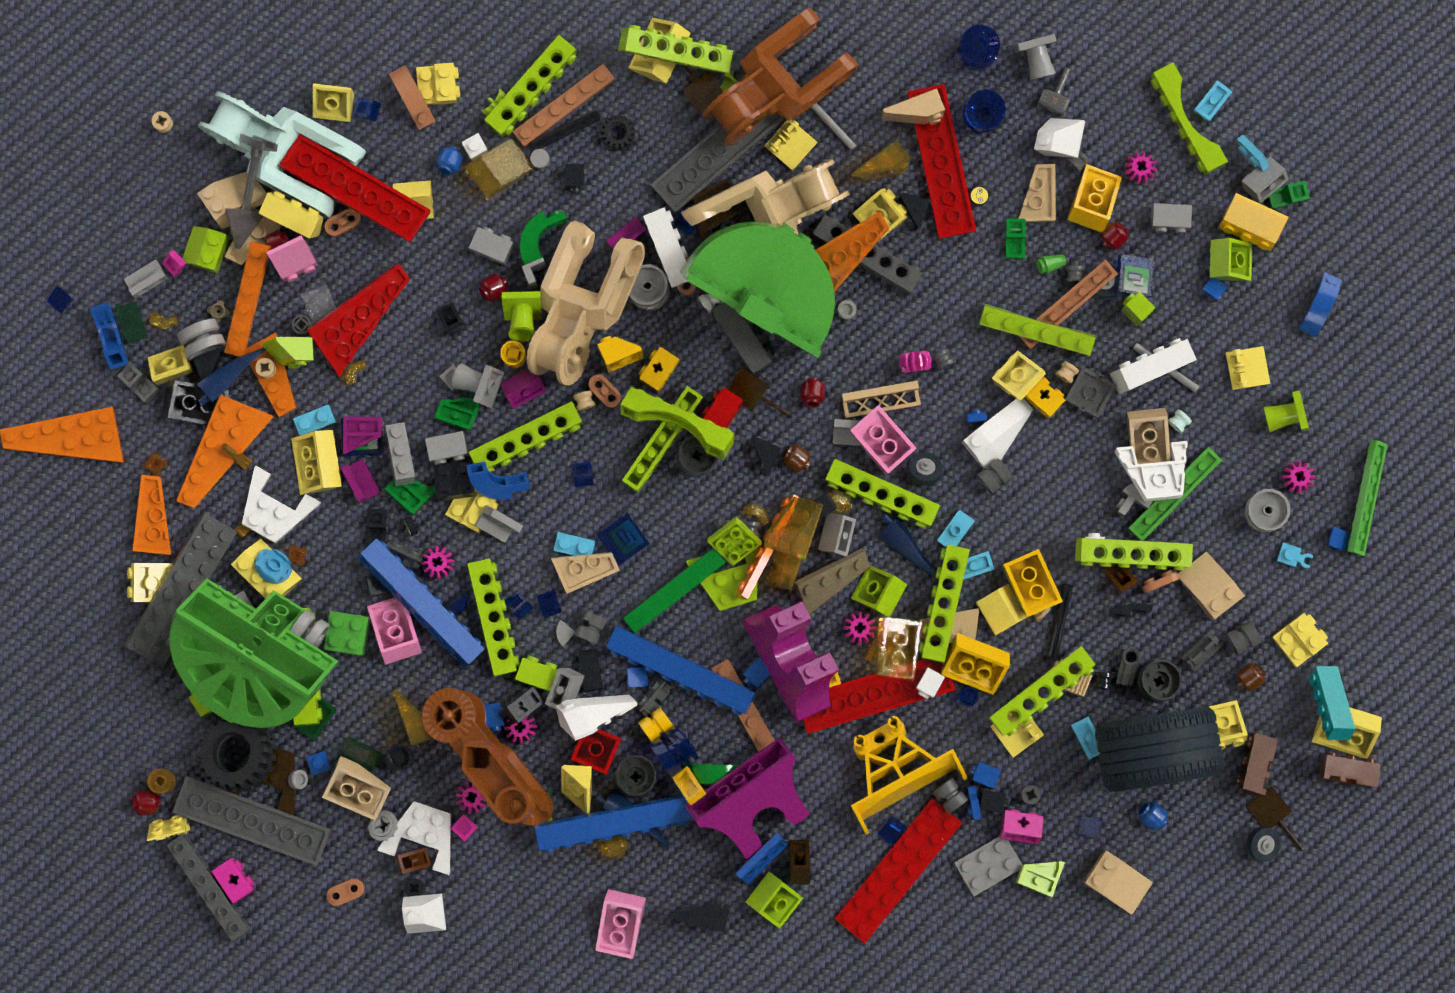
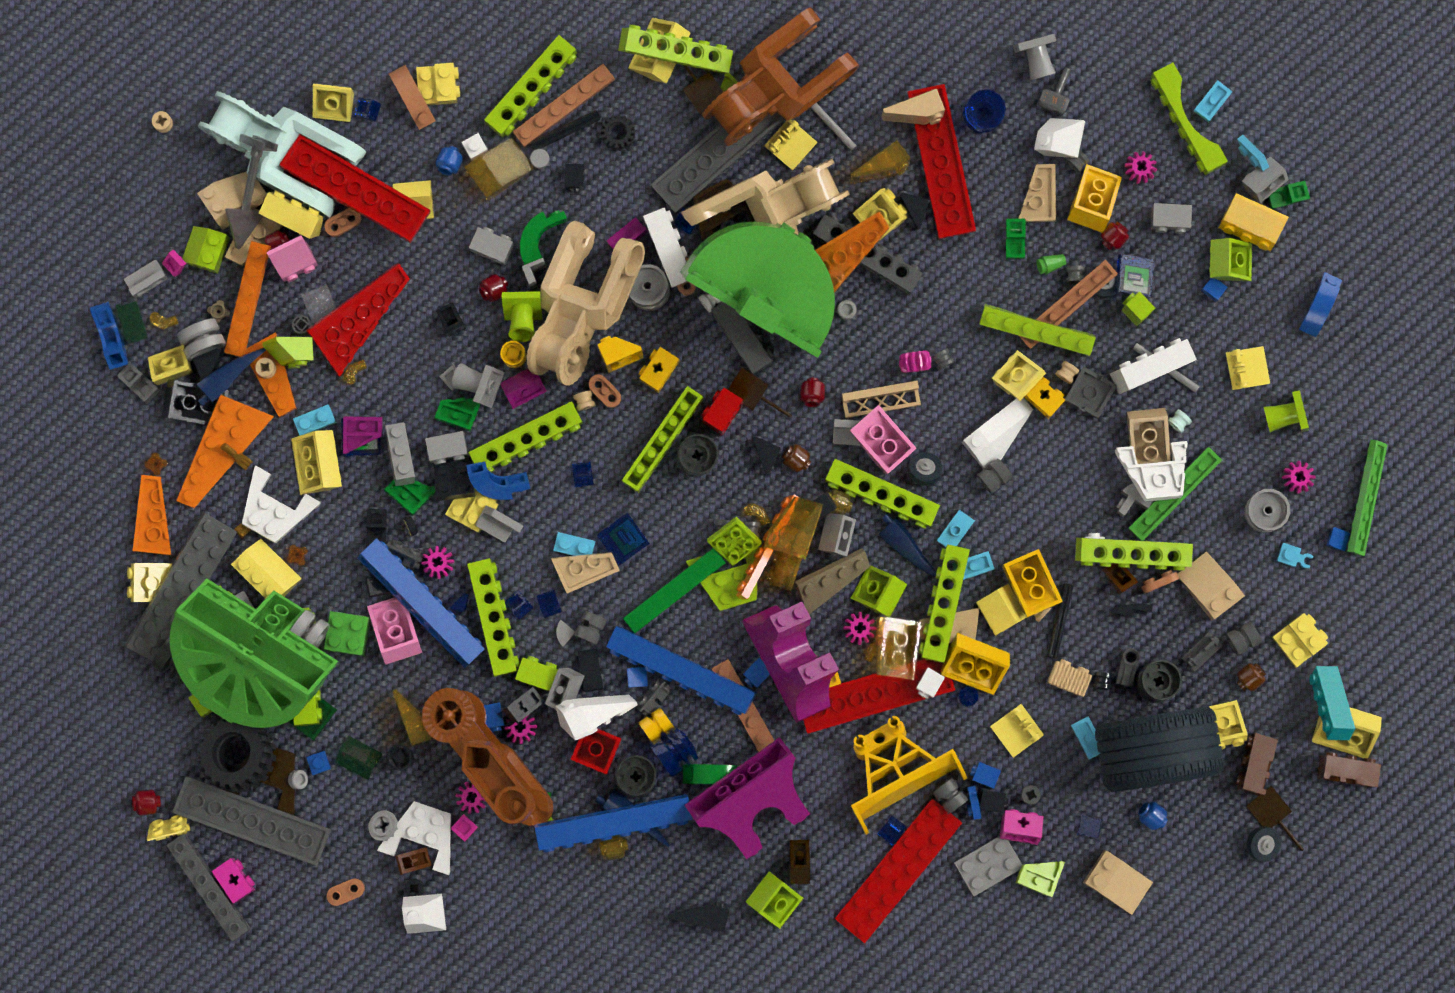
orange wing [0,407,124,463] -> none
clear blue slope [47,285,74,314] -> none
pearl gold wheel [147,768,177,794] -> none
dark azure tile [254,548,292,584] -> none
tan slope [322,756,391,821] -> none
magenta panel [341,459,380,503] -> none
lime piece [481,89,506,116] -> none
light yellow slope [561,765,592,814] -> none
bright pink slope [595,889,646,959] -> none
lime arch [620,387,734,461] -> none
yellow plate [672,766,706,805] -> none
blue tile [736,833,788,885] -> none
clear blue wheel [958,24,1000,71] -> none
blue plate [966,410,987,424] -> none
tile [970,186,989,206] -> none
lime brick [989,646,1096,736] -> none

